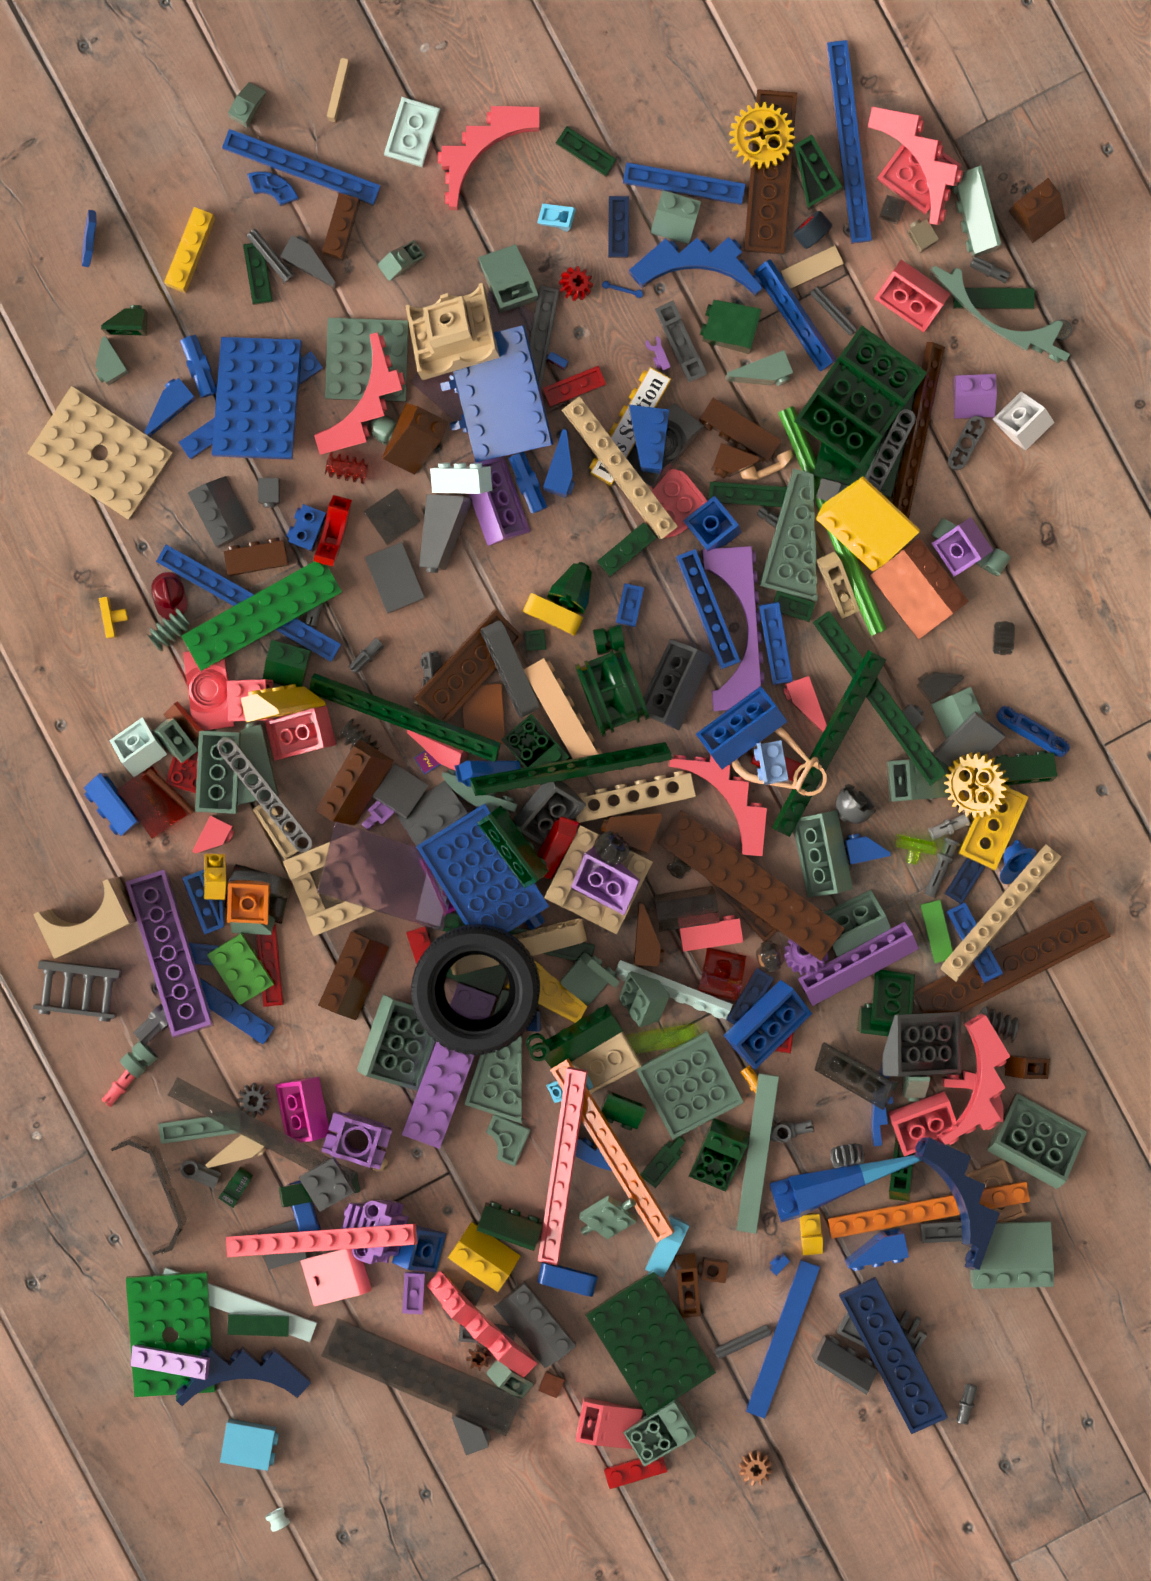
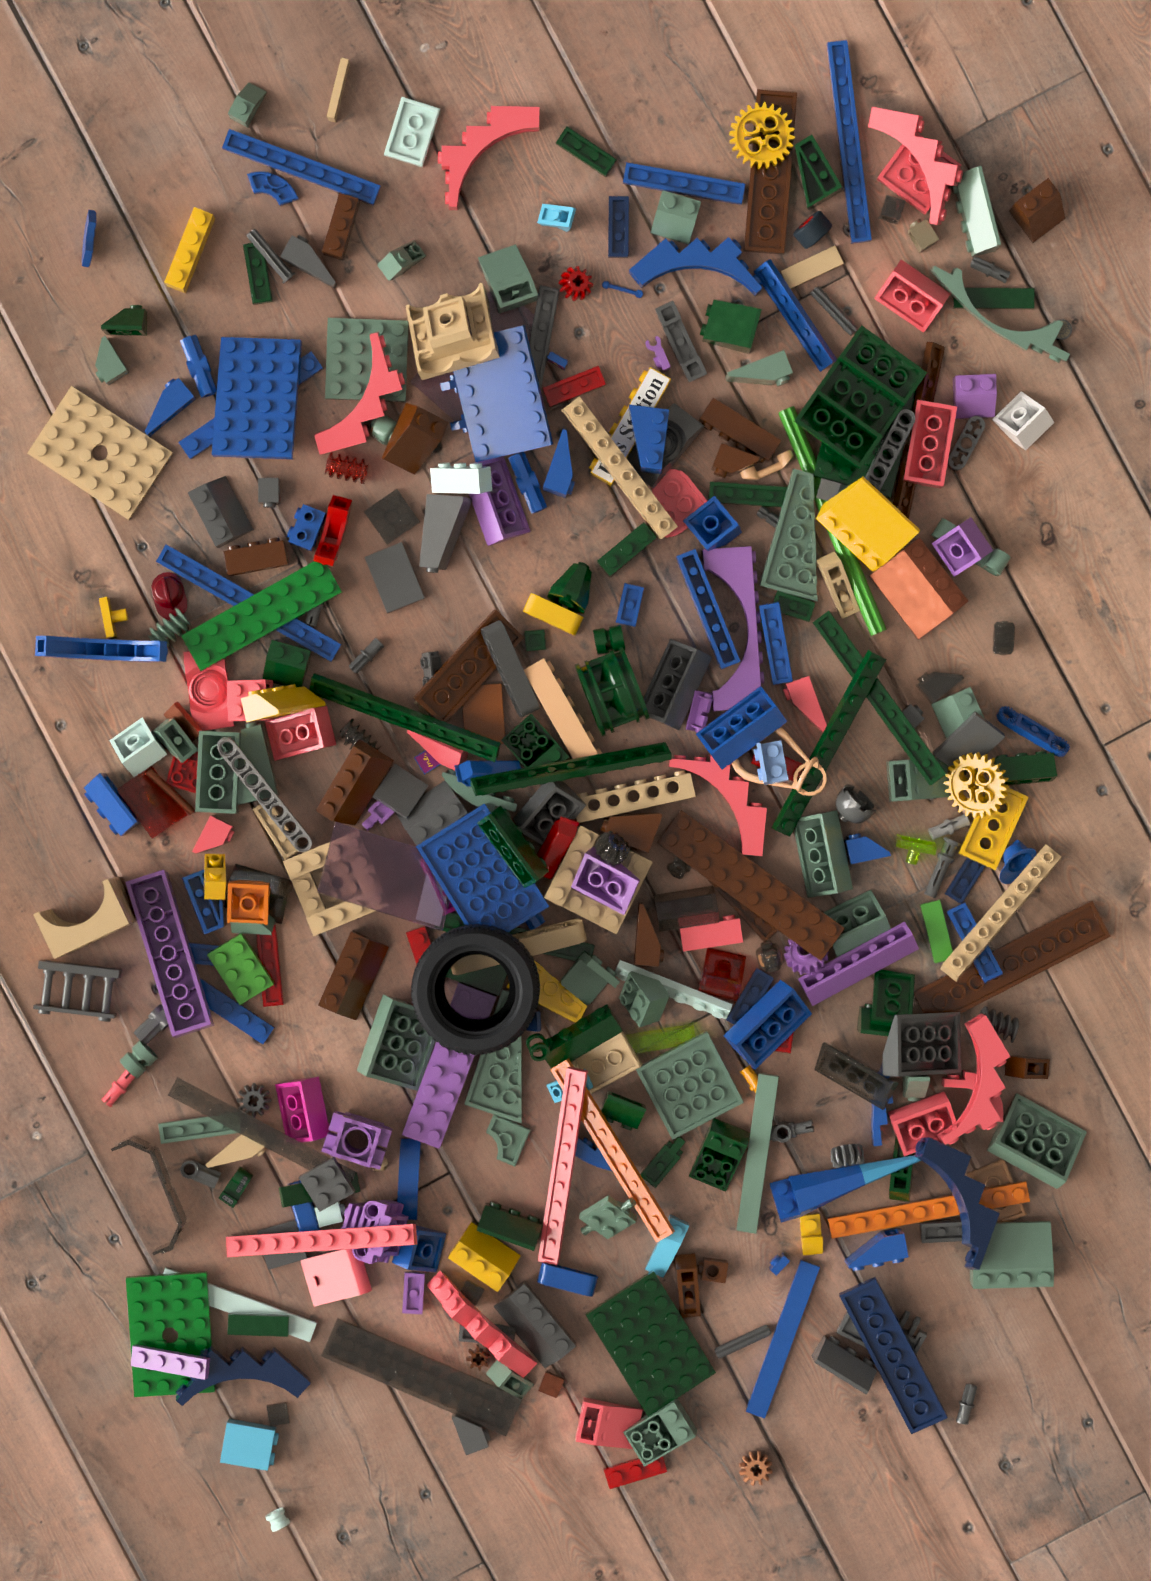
none -> blue arch [35,636,168,662]
none -> clear smoke tile [267,1402,290,1426]
none -> light aqua brick [315,1201,345,1227]
none -> blue slope [397,1138,421,1220]
none -> medium lavender hinge [686,690,714,733]
none -> coral slope [903,400,957,489]

